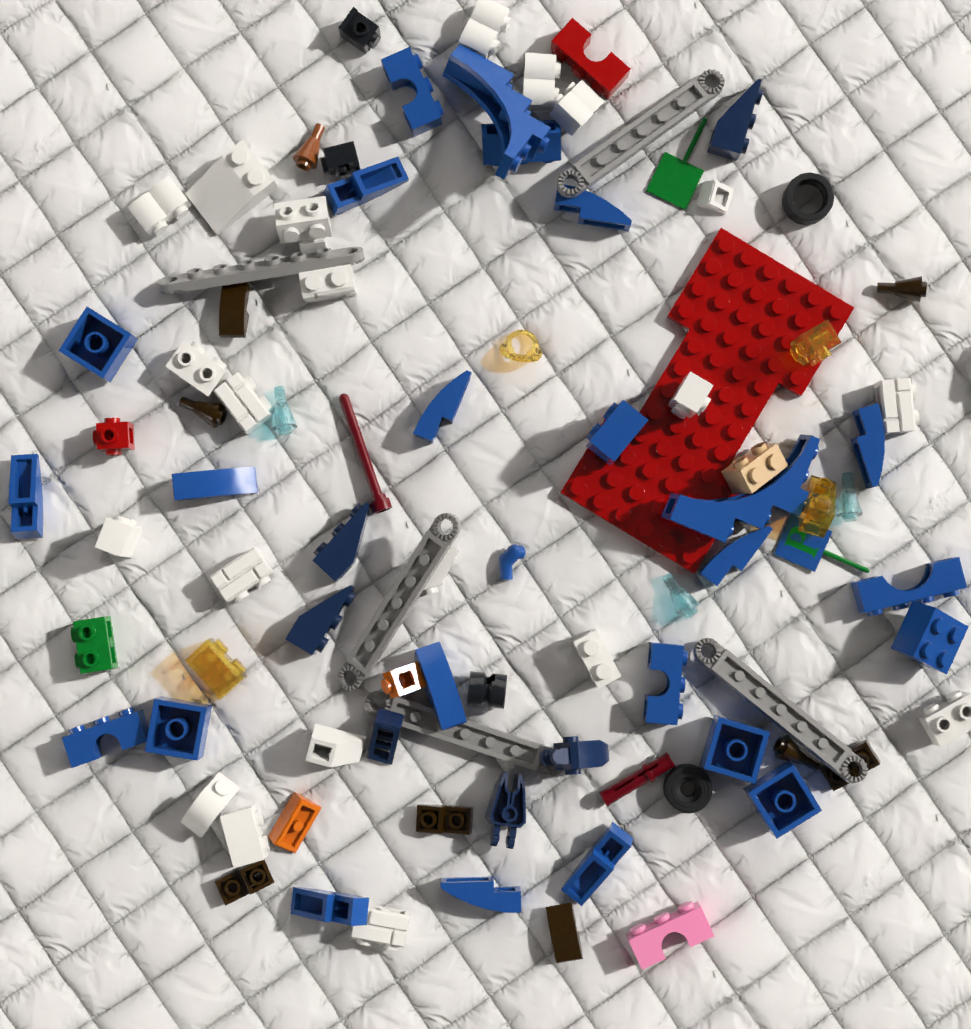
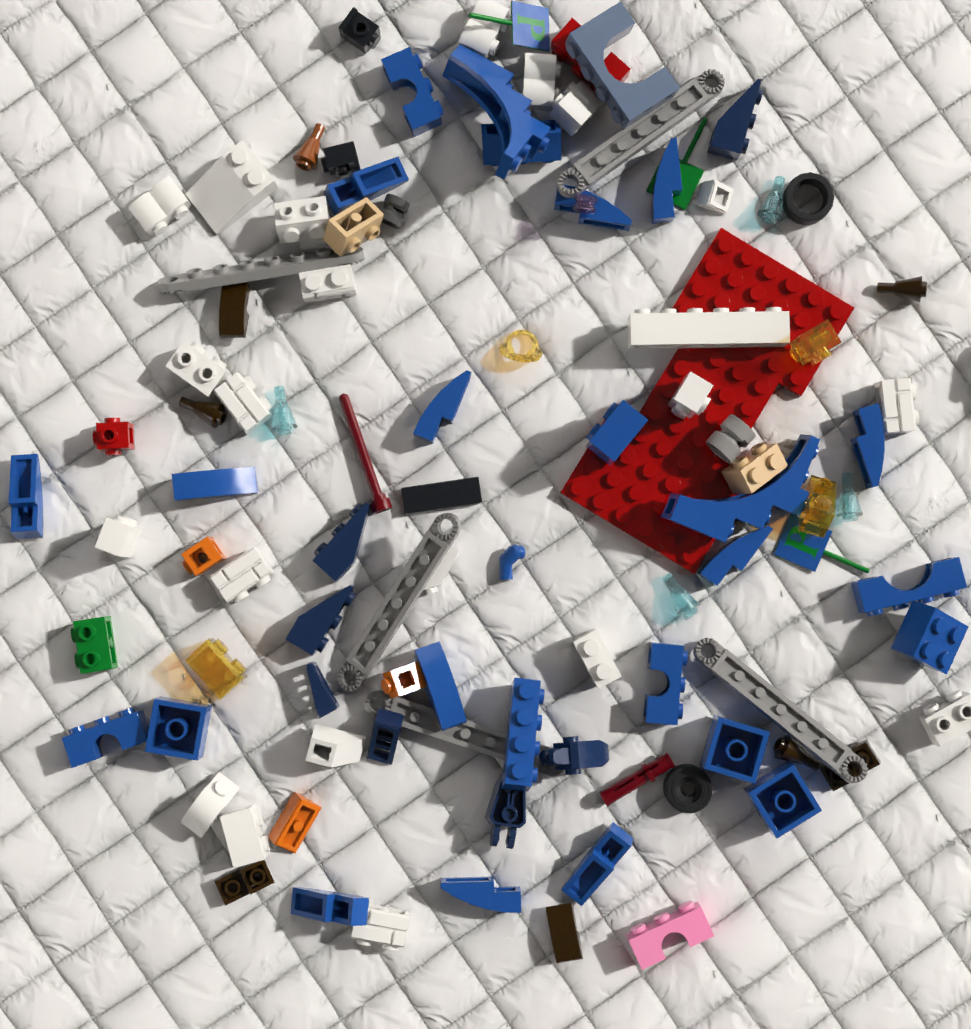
blue brick [58,306,138,383] -> none
dark brown slope [416,804,473,835] -> none
black wheel [467,671,507,709] -> none
none -> orange brick [181,536,226,576]
none -> dark blue slope [306,661,339,719]
none -> tan brick [323,197,384,257]
none -> dark grey wheel [380,194,410,229]
none -> black tile [401,477,482,514]
none -> piece [468,1,550,52]
none -> blue brick [501,678,545,792]
none -> sand blue arch [565,1,680,129]
none -> clear purple bush [572,194,598,214]
none -> white brick [628,307,790,349]
none -> blue slope [651,138,682,224]
none -> light grey wheel [705,414,756,464]
none -> clear light blue cone [757,176,785,224]

